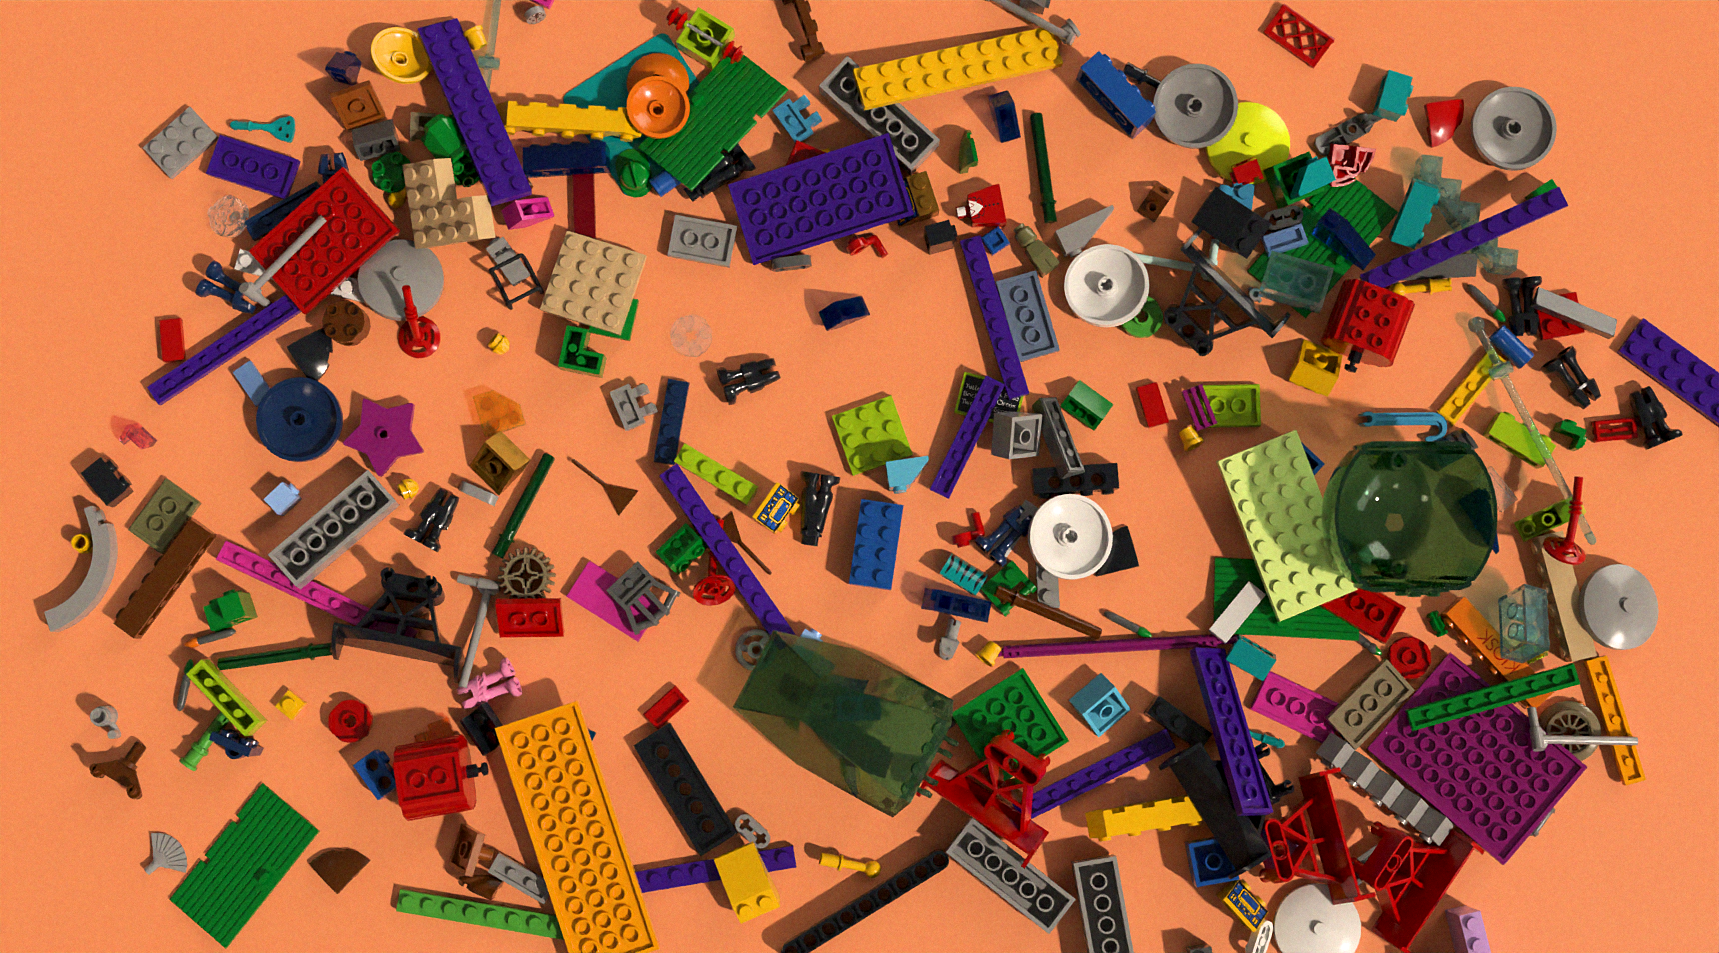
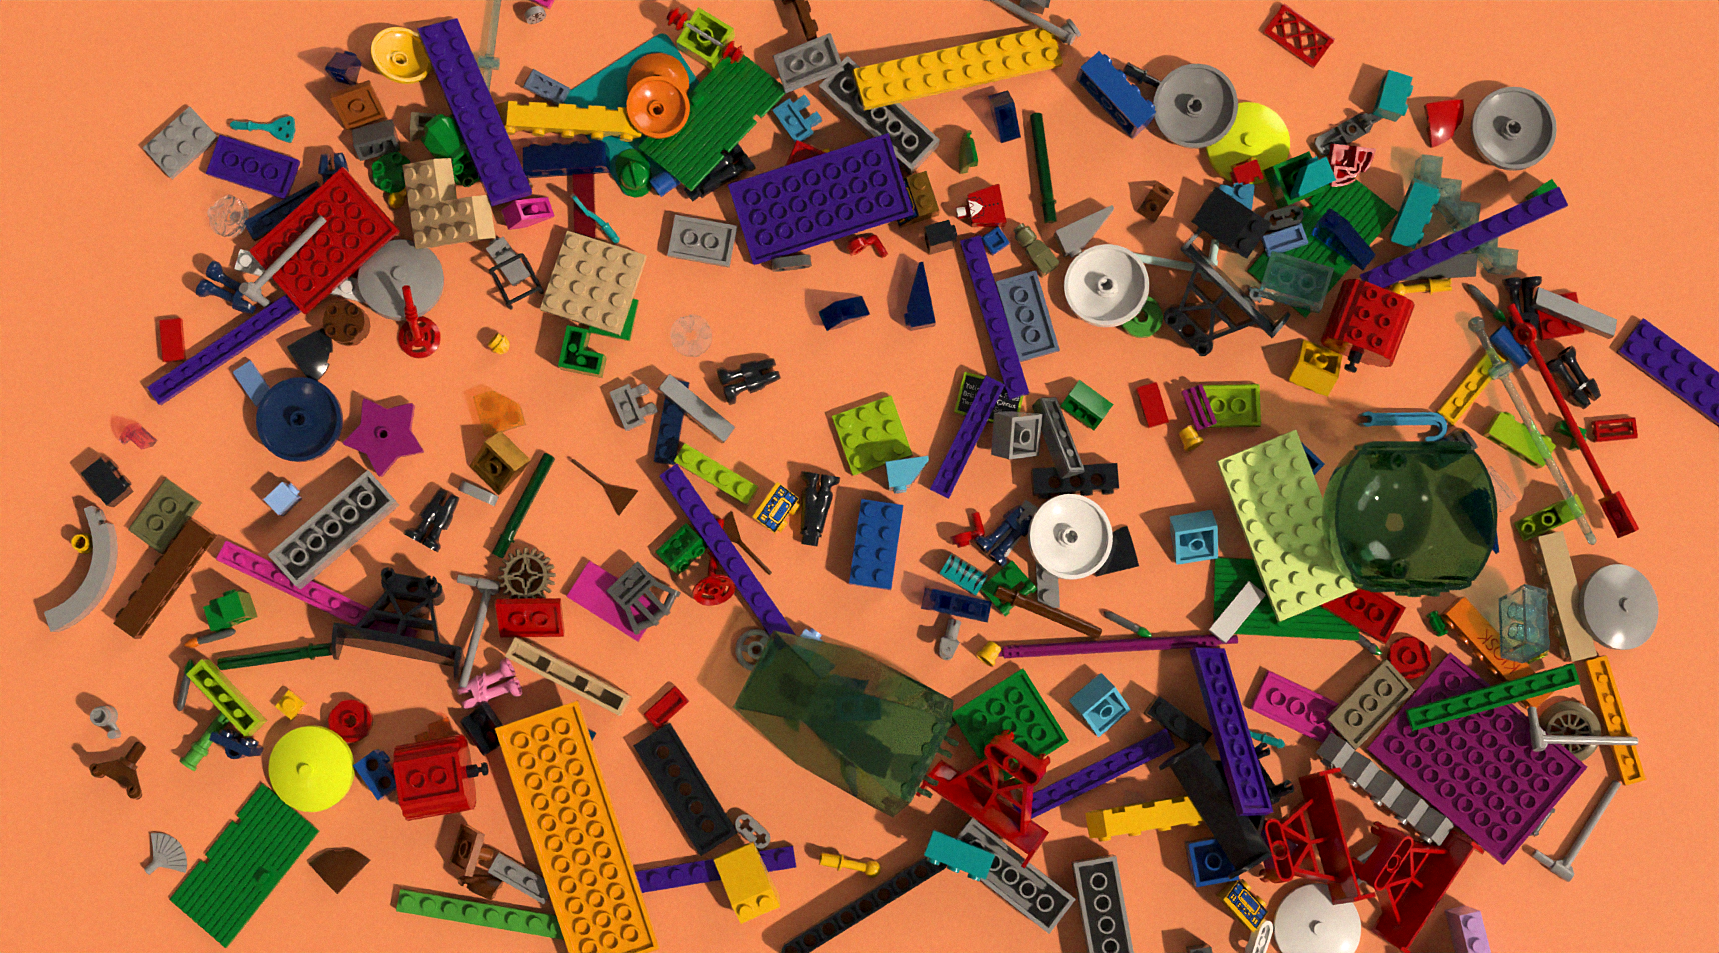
yellow plate [397,479,419,500] -> none
yellow piece [463,25,487,50] -> none
teal brick [1226,635,1277,681] -> none
red dish [1543,476,1586,565] -> none
black piece [1629,386,1683,450] -> none
none -> neon yellow dish [269,725,355,812]
none -> tan brick [505,637,632,716]
none -> sand blue plate [523,69,570,106]
none -> teal piece [570,194,620,243]
none -> slope [657,374,735,444]
none -> light grey tile [773,33,844,93]
none -> clear blue slope [903,262,936,331]
none -> teal brick [924,829,995,881]
none -> medium azure slope [1170,510,1218,565]
none -> red bar [1506,304,1639,538]
none -> light grey bar [1532,780,1621,882]

